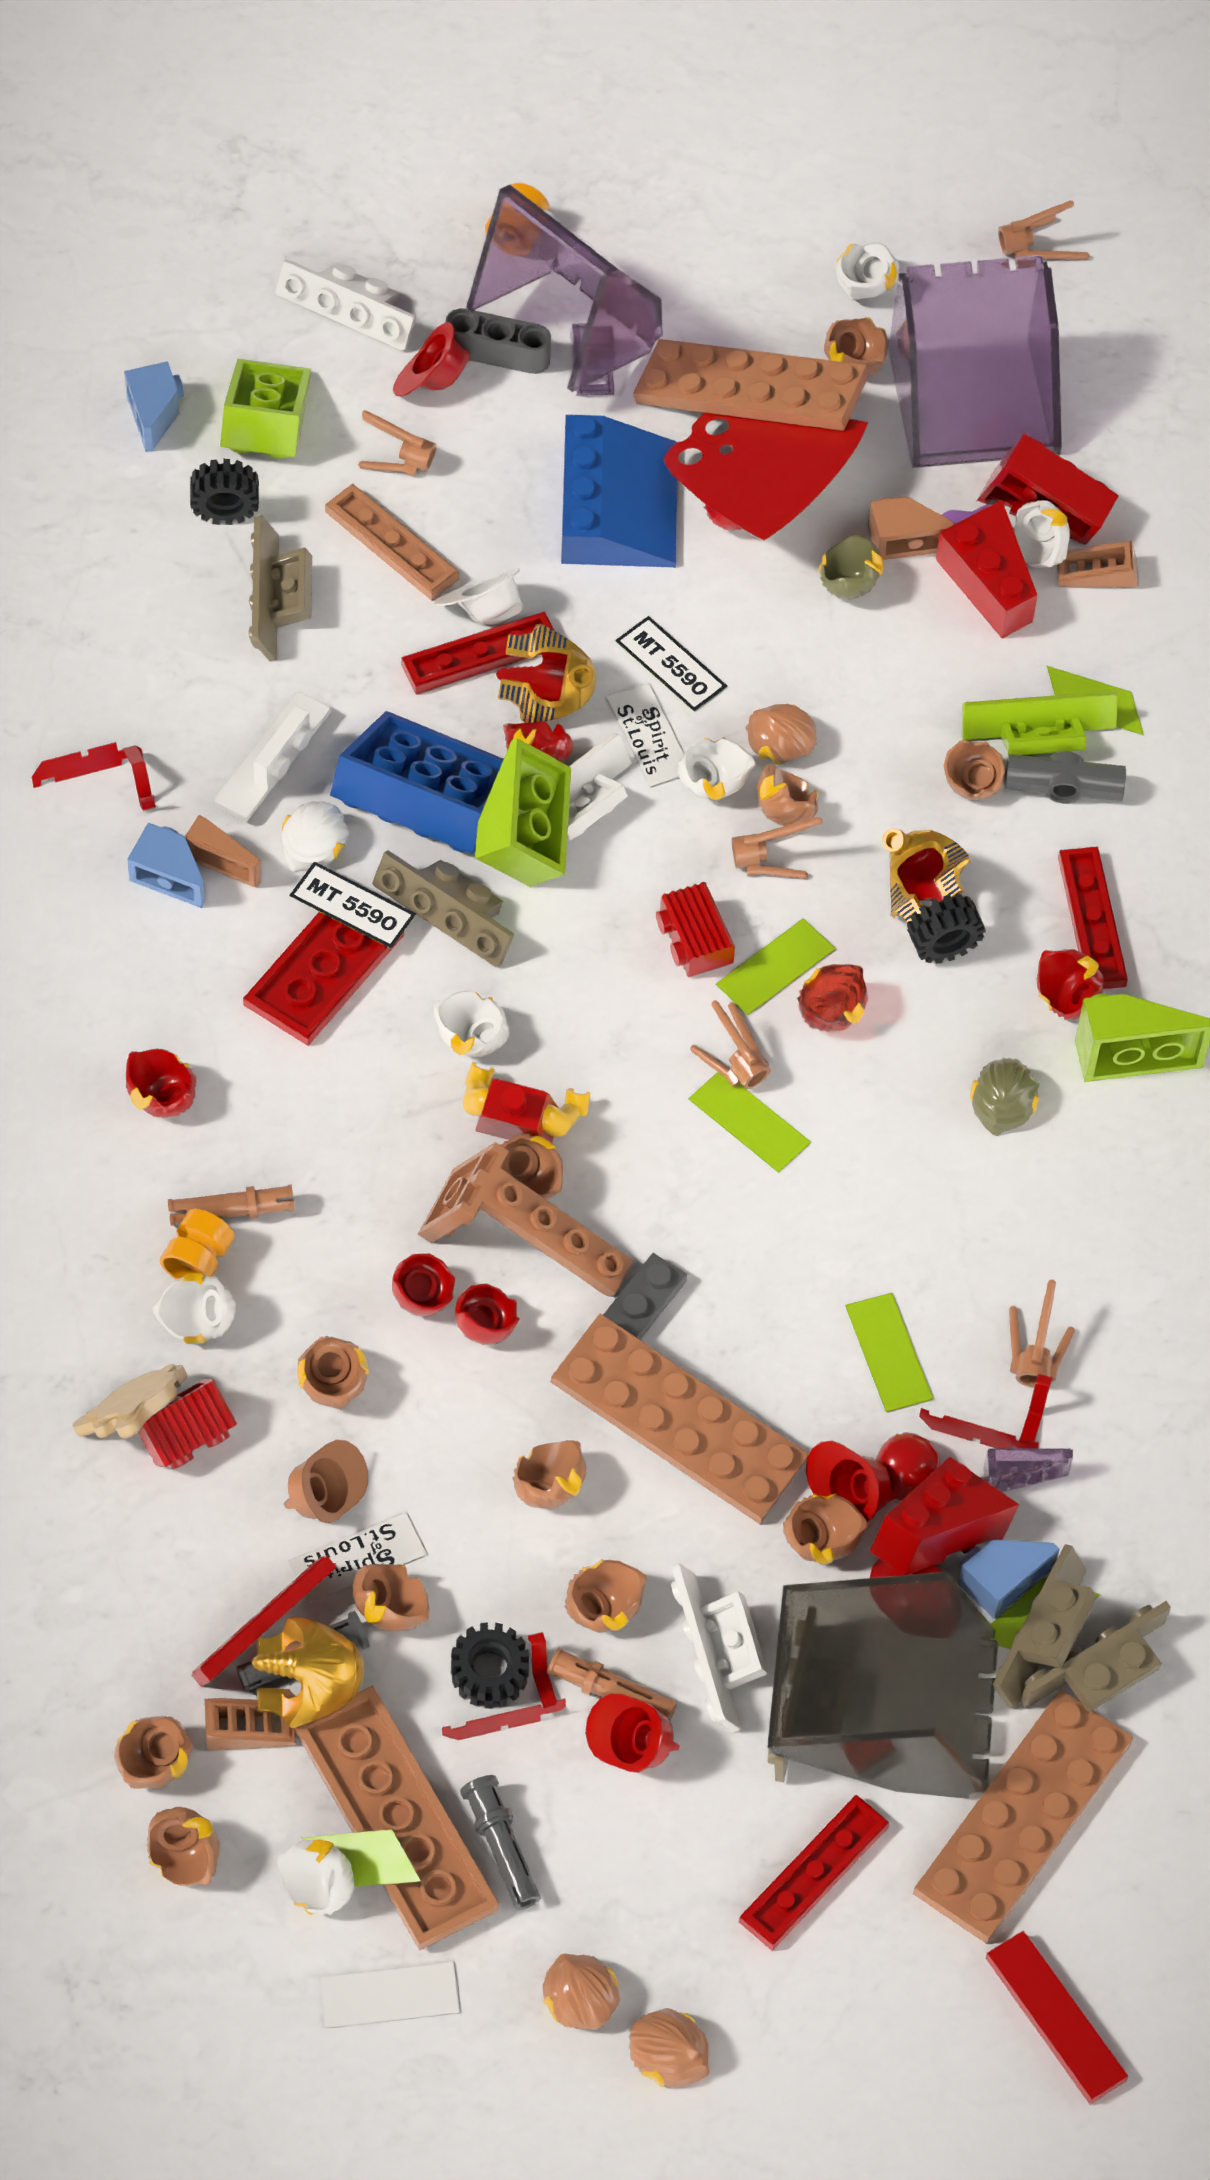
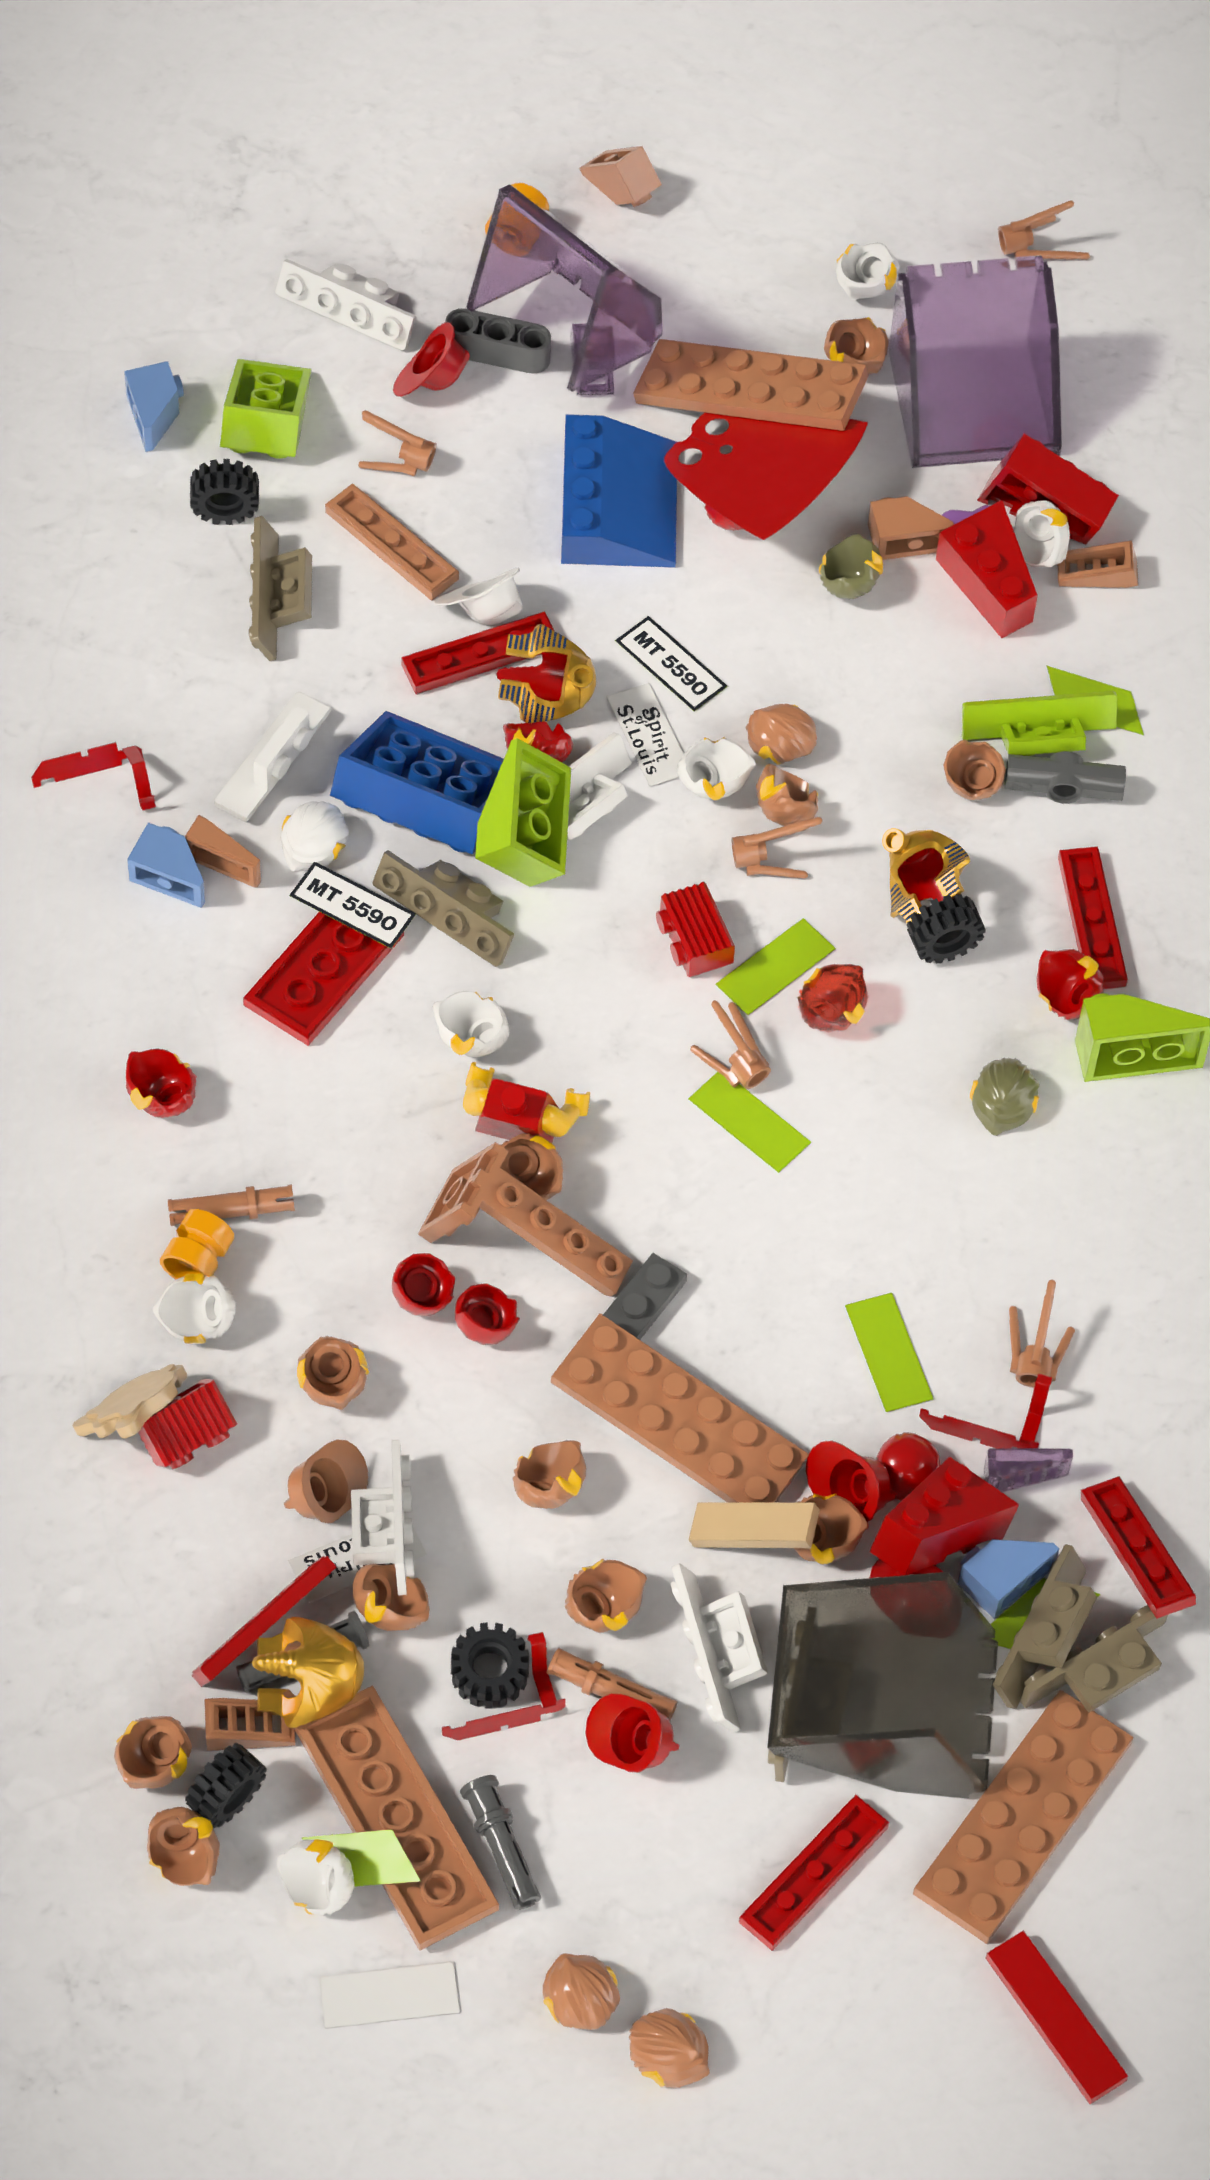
none -> black tyre [185,1743,267,1828]
none -> white bracket [351,1439,414,1595]
none -> nougat slope [579,146,662,207]
none -> tan tile [689,1502,820,1548]
none -> red tile [1081,1476,1196,1619]

